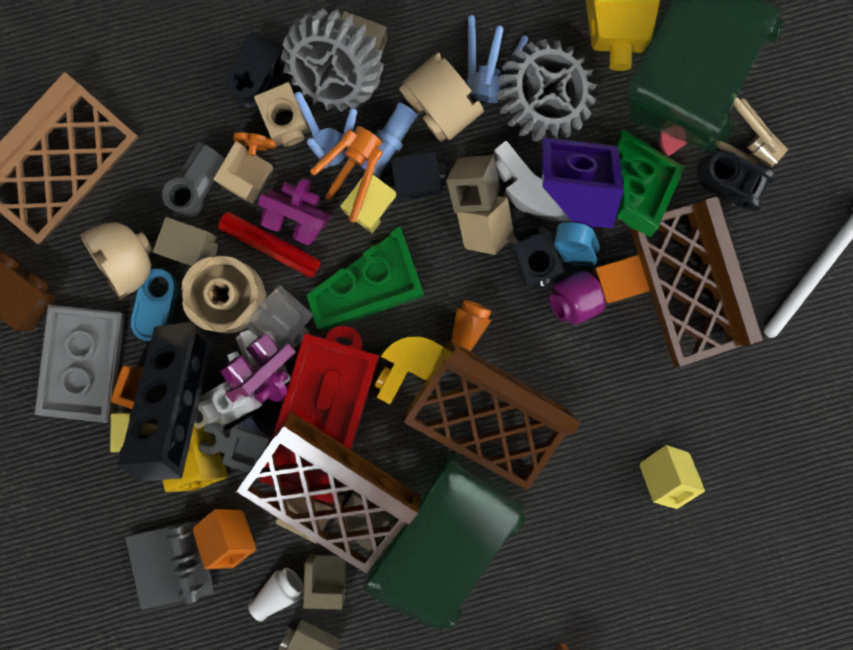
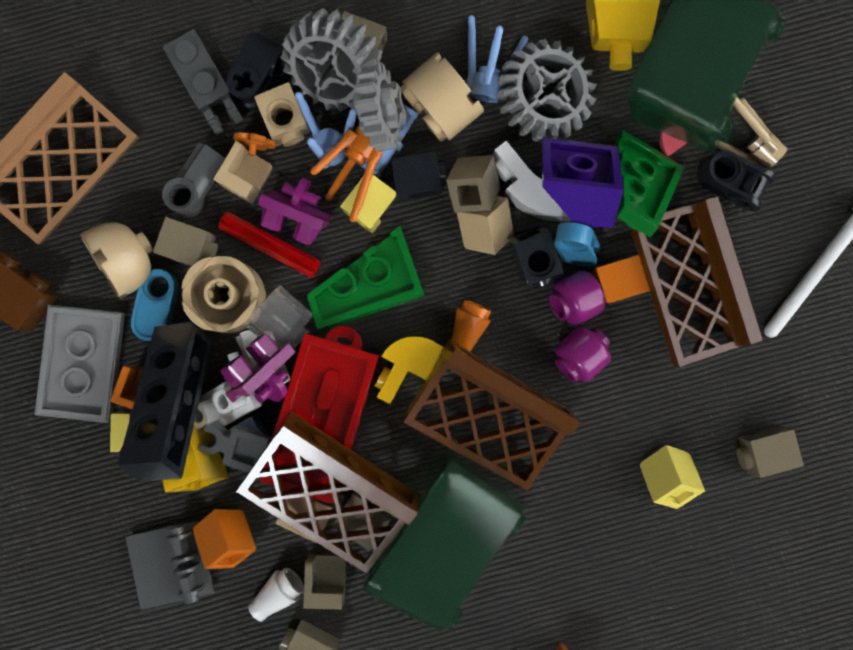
none -> dark grey hinge [163,29,243,135]
none -> light grey gear [353,64,406,152]
none -> magenta head [554,327,611,382]
none -> dark tan brick [737,426,804,478]

